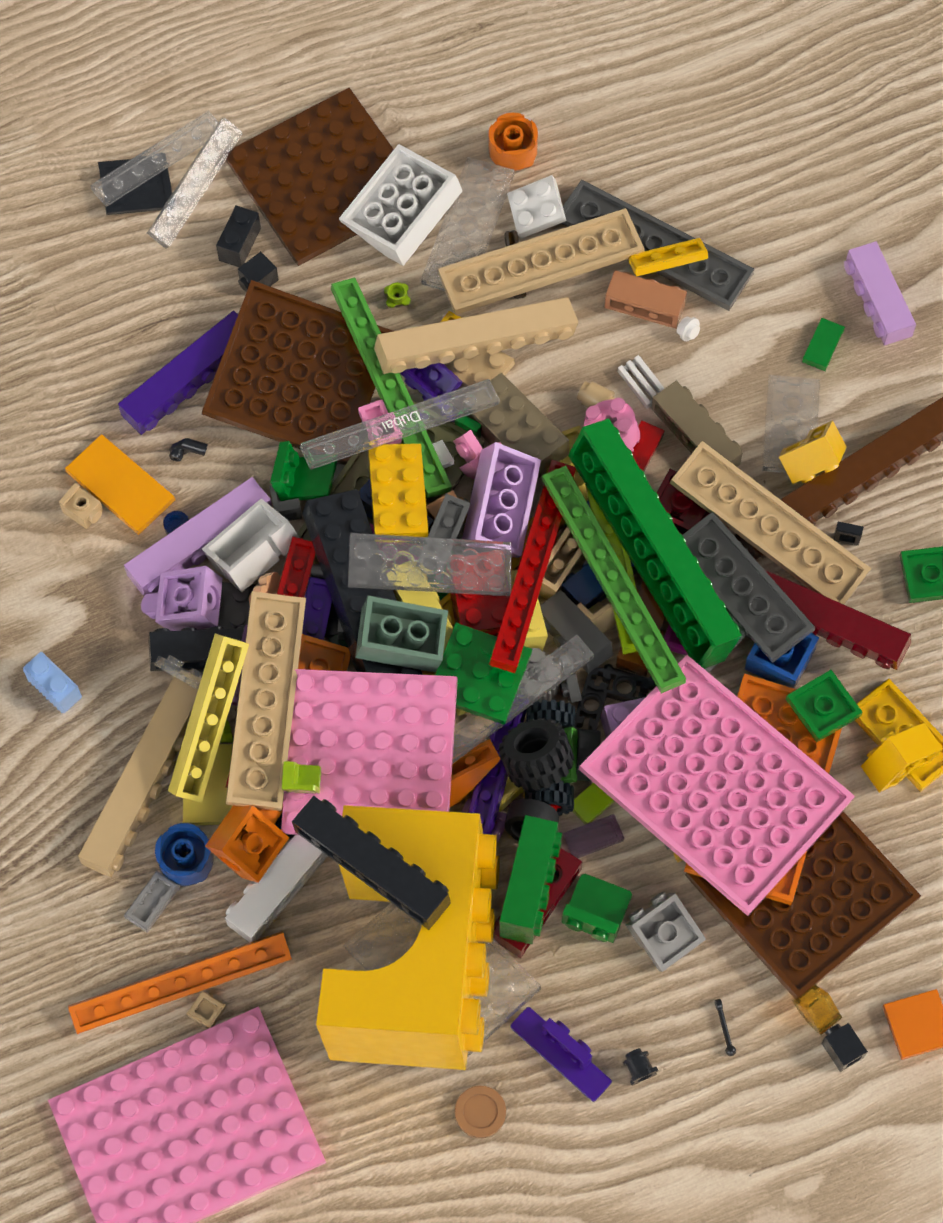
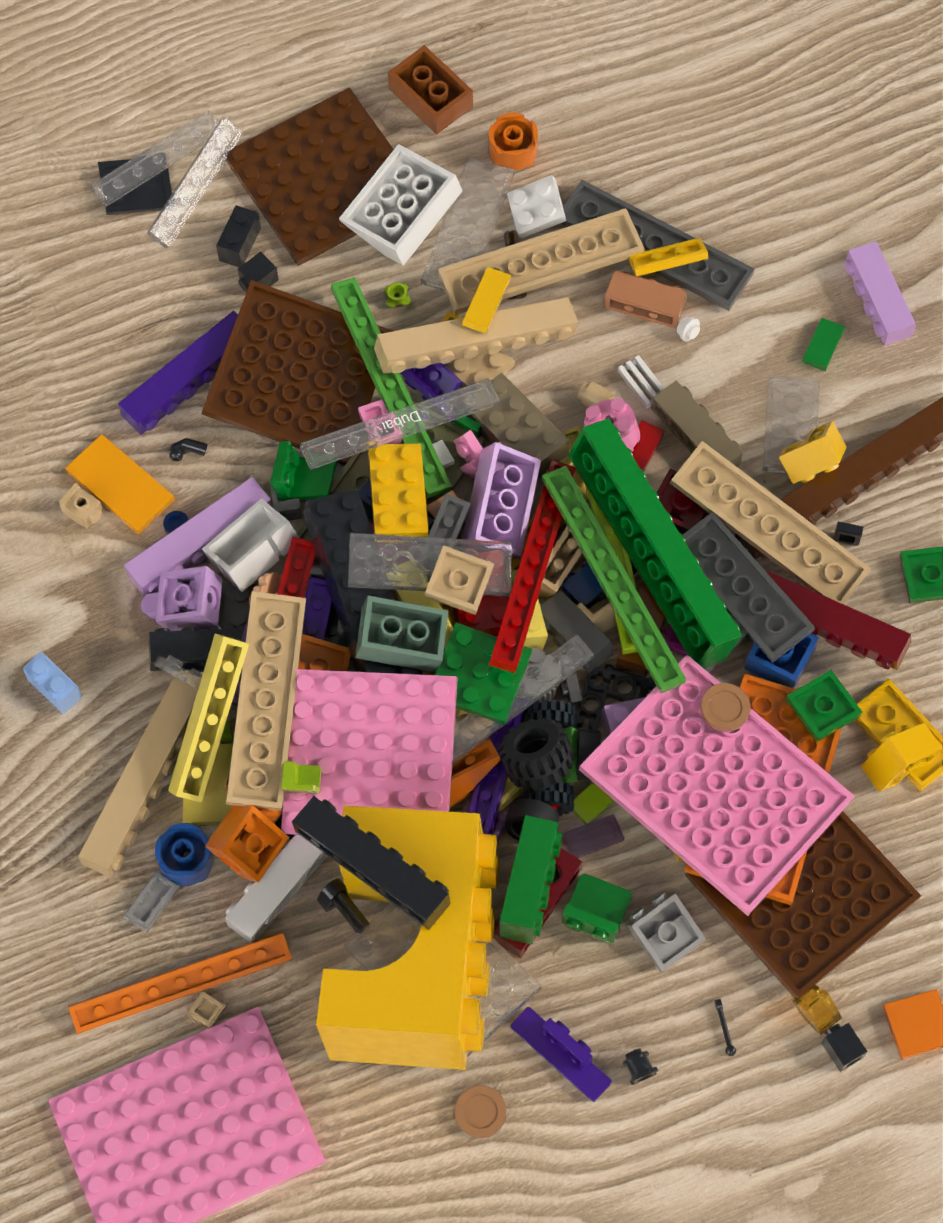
none -> black piece [317,878,370,934]
none -> dark orange brick [388,45,473,135]
none -> tan plate [424,545,494,615]
none -> yellow tile [462,267,511,334]
none -> medium nougat piece [700,683,751,732]

